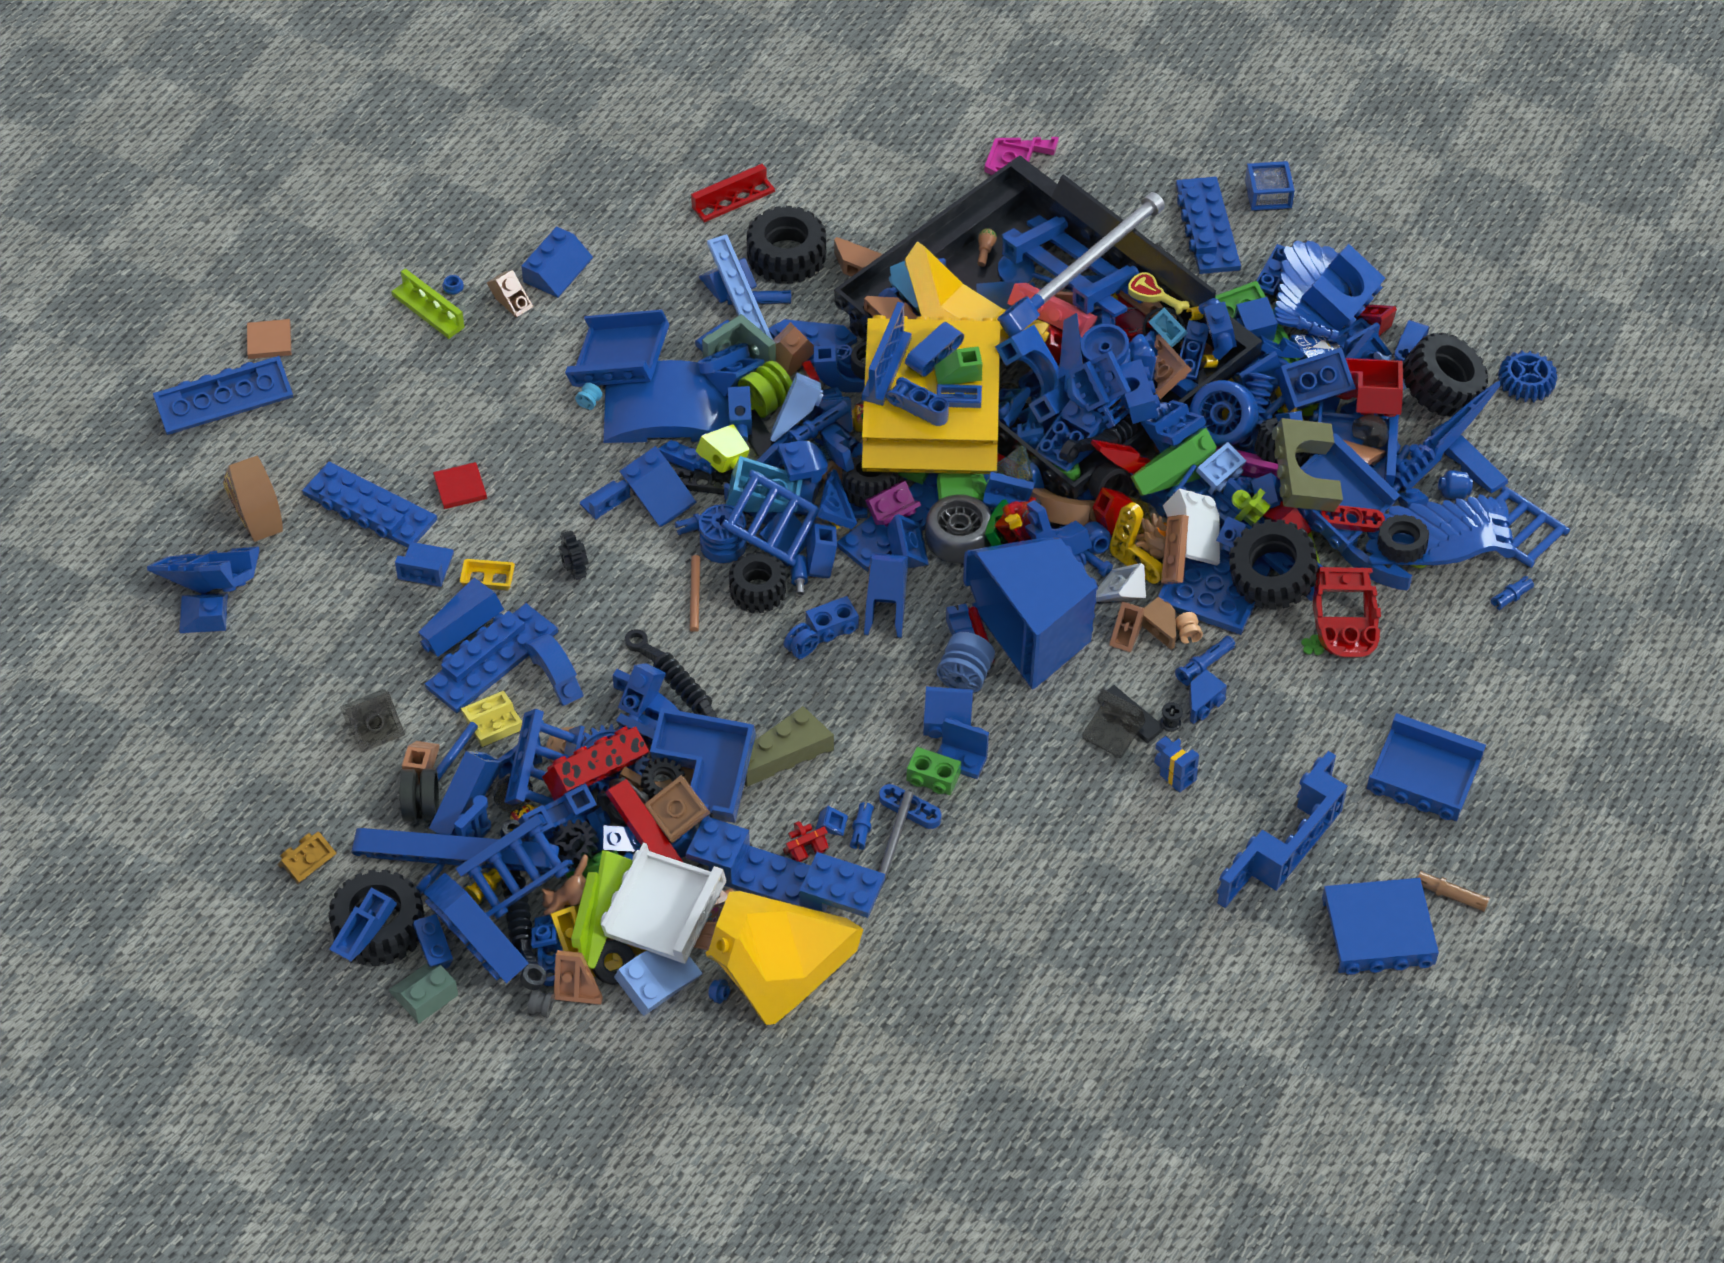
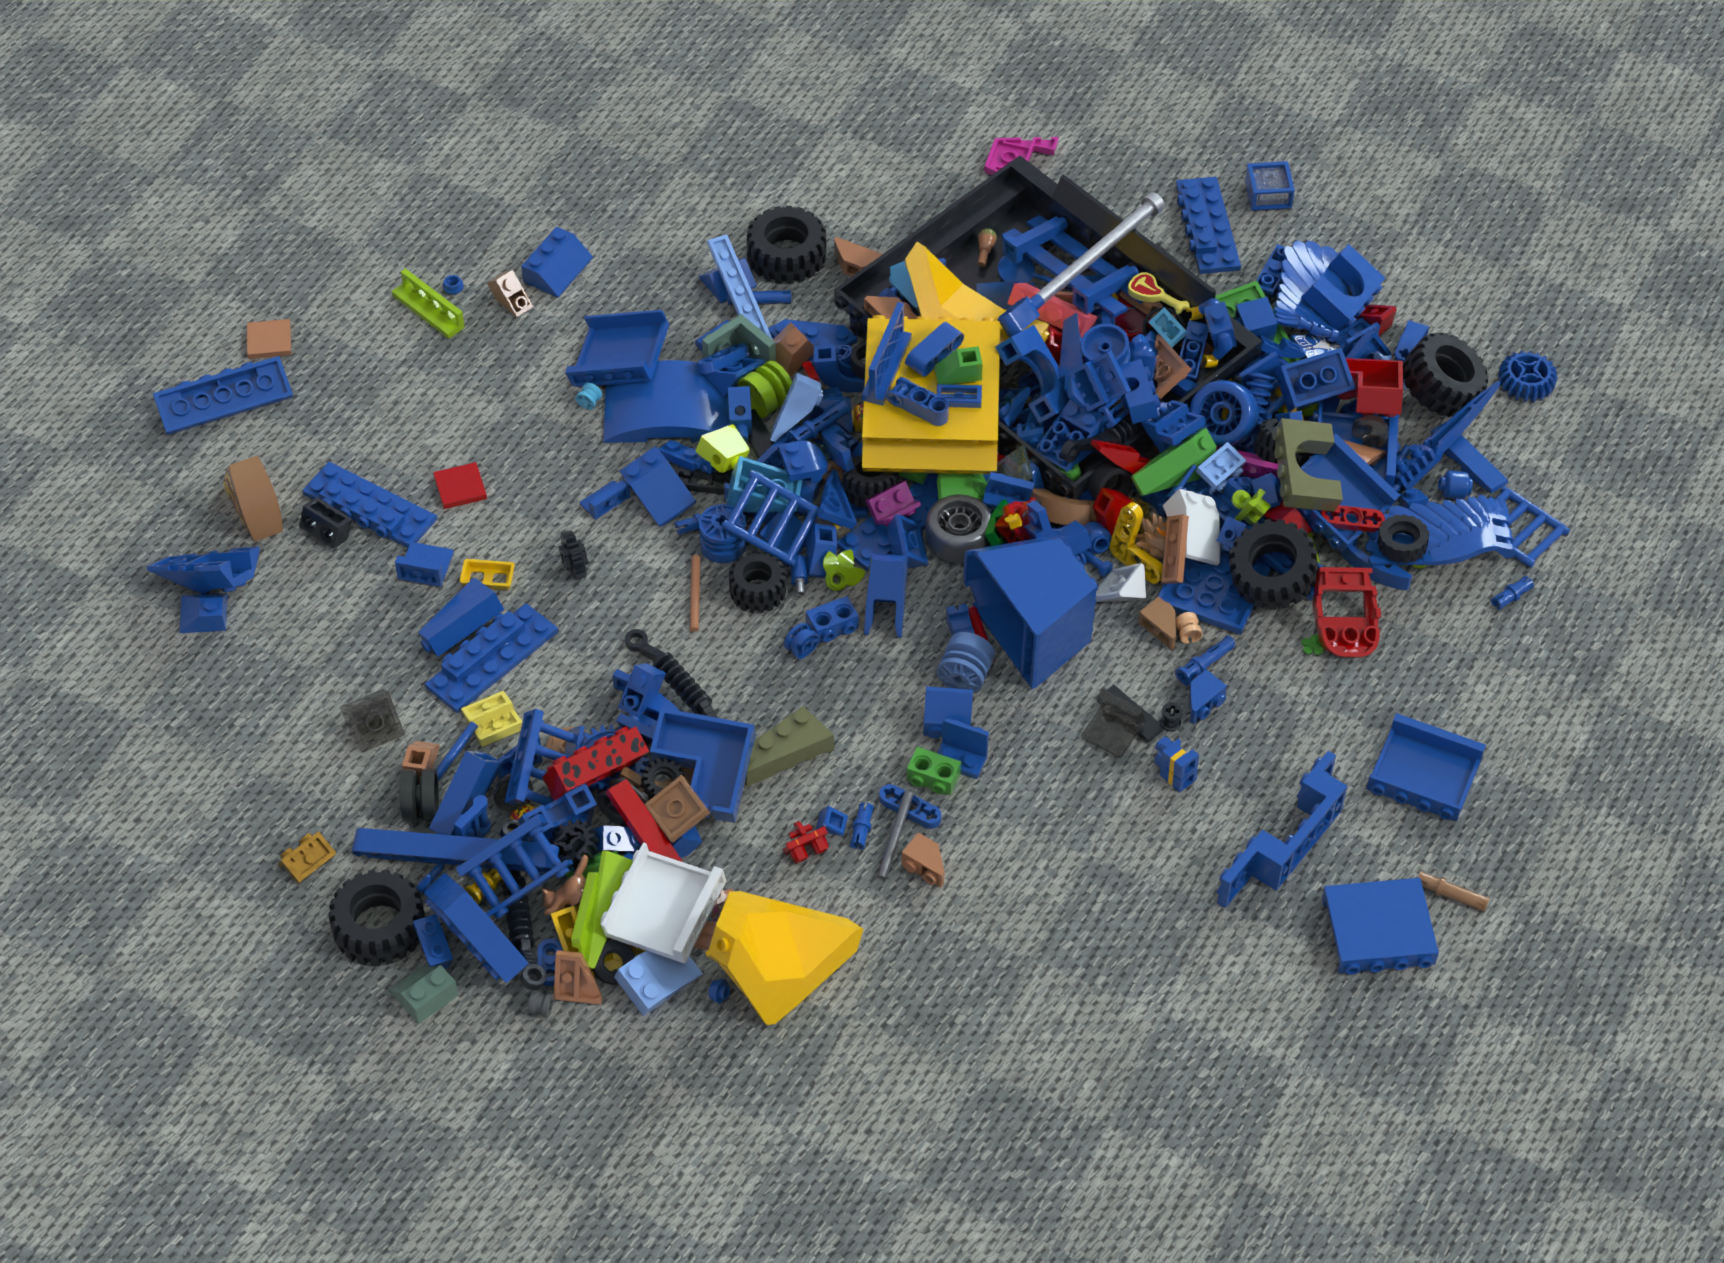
blue slope [329,888,397,961] -> none
blue arch [524,634,584,706] -> none
blue slope [531,915,559,948] -> none
blue plate [586,806,611,828] -> none
blue bracket [686,816,885,918] -> none
red fence [691,164,775,223] -> none
nougat slope [1109,602,1145,652] -> none
none -> black brick [299,497,352,549]
none -> lime plate [823,550,865,591]
none -> nougat slope [902,832,945,888]

